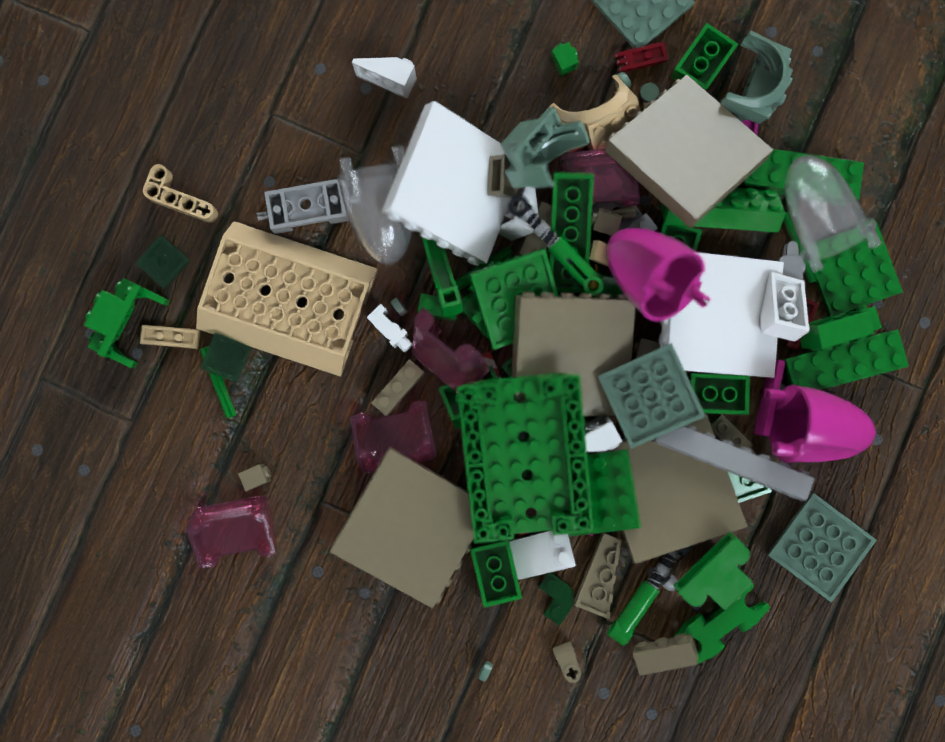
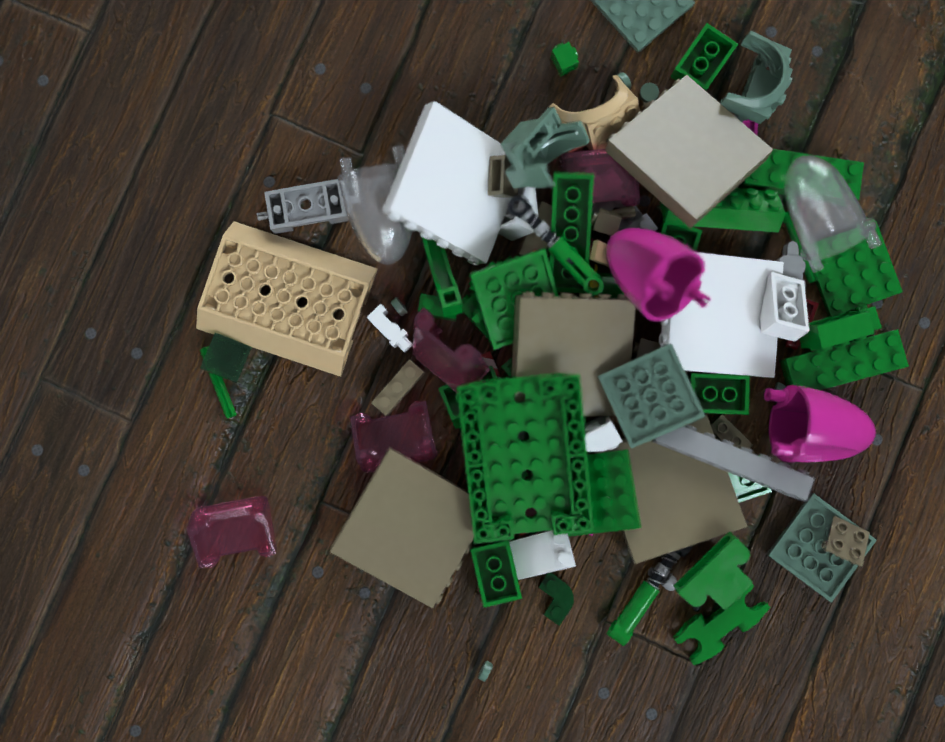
green piece [84,278,170,368] -> none
clear green plate [135,235,191,289] -> none
tan tile [140,325,200,349] -> none
tan beam [143,164,218,223] -> none
dark tan brick [238,464,271,491] -> none
white slope [352,57,417,98] -> none
green axle [455,246,513,291] -> none
dark tan piece [552,642,581,683] -> none
dark tan wing [573,533,621,620] -> none
dark red hinge [614,41,669,73] -> none
dark tan brick [633,634,698,676] -> none
dark pink tile [753,360,785,437] -> none
none -> dark tan hinge [821,516,870,567]

